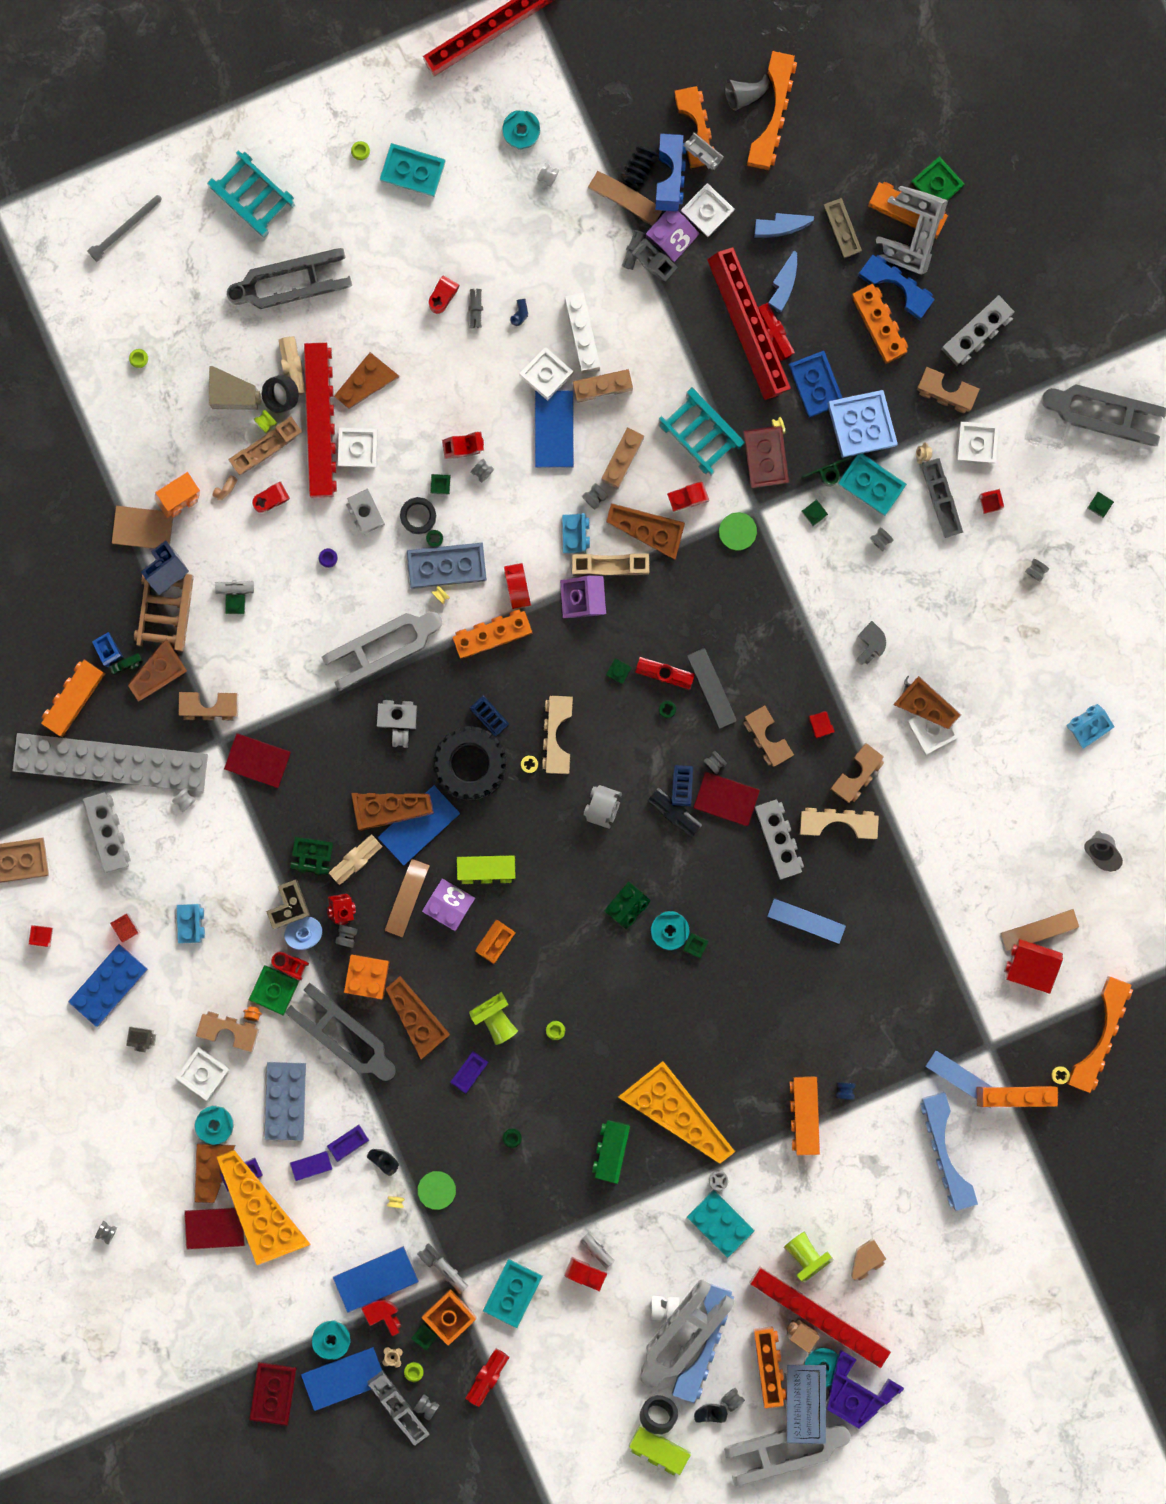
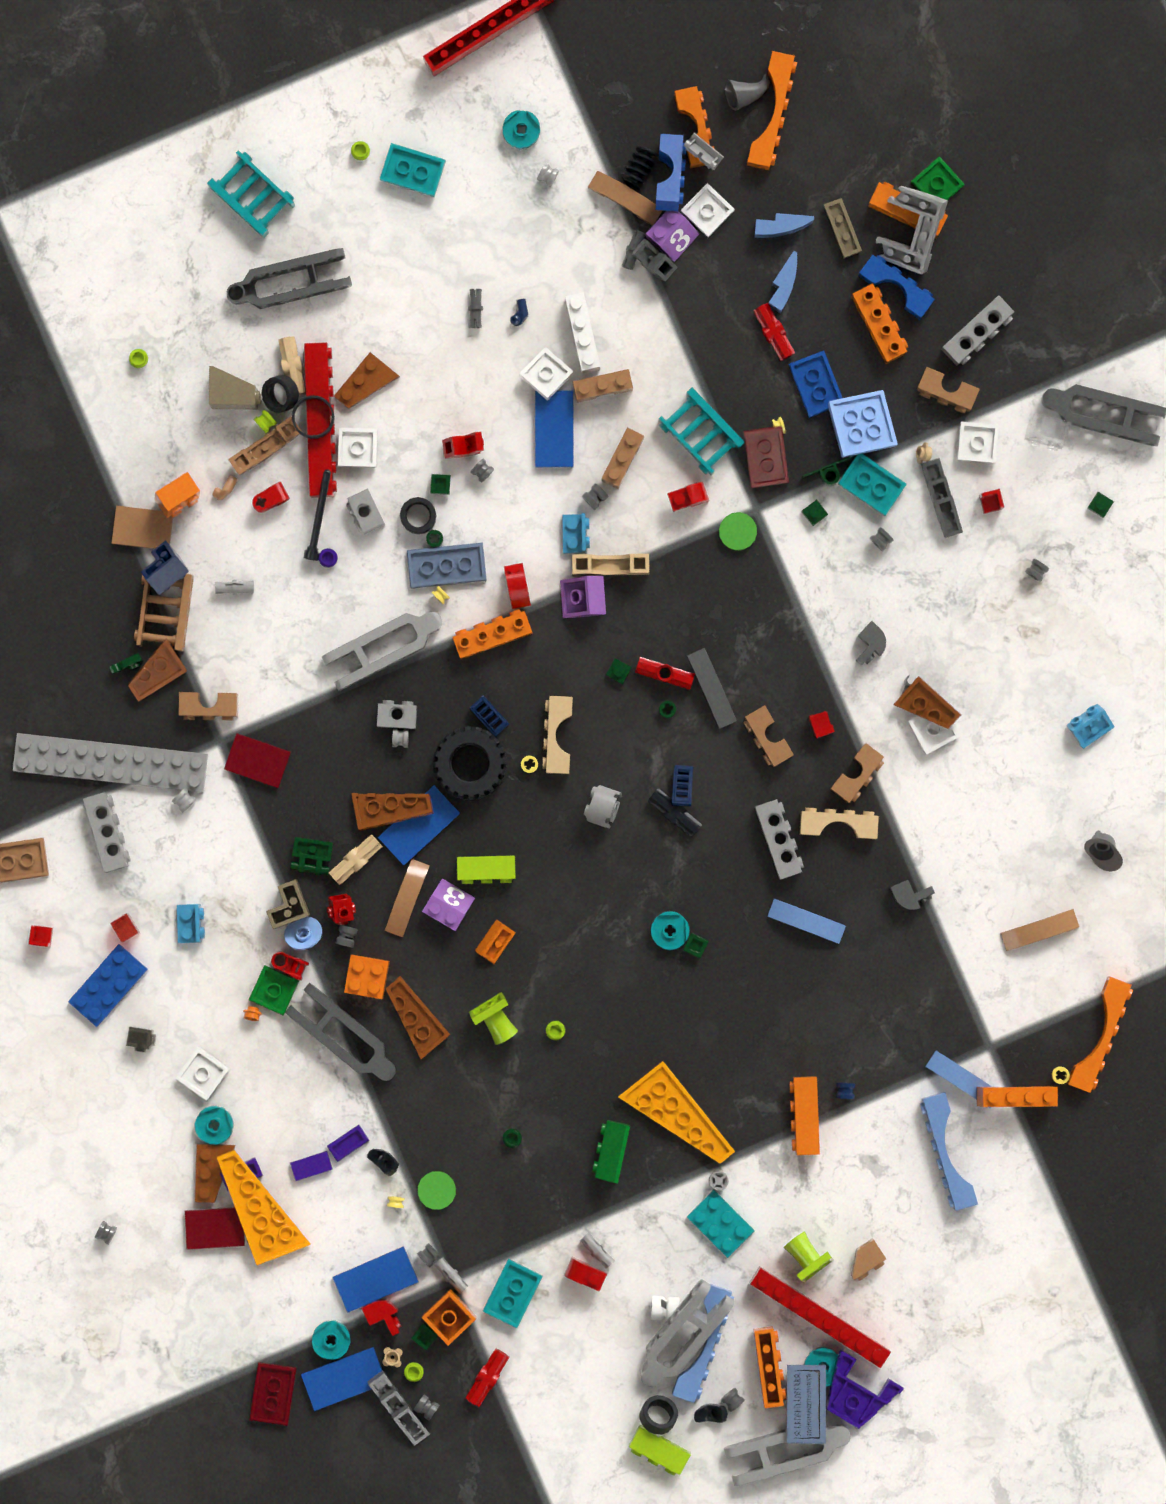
orange brick [41,660,106,737] -> none
dark grey piece [87,195,162,262] -> none
blue slope [92,632,124,667] -> none
medium nougat arch [196,1011,259,1052] -> none
dark green plate [225,595,245,614] -> none
sand blue plate [265,1062,306,1140] -> none
red piece [429,275,460,314] -> none
dark purple tile [450,1051,488,1094] -> none
dark green bracket [604,881,651,929] -> none
dark orange wing [606,503,685,560] -> none
dark red tile [693,772,760,826] -> none
dark grey wheel [703,750,727,774] -> none
red brick [707,247,791,400] -> none
medium nougat arch [786,1318,820,1353] -> none
red brick [1004,939,1063,994] -> none
none -> black tyre [292,395,335,439]
none -> black piece [303,469,331,561]
none -> dark grey brick [889,880,935,910]

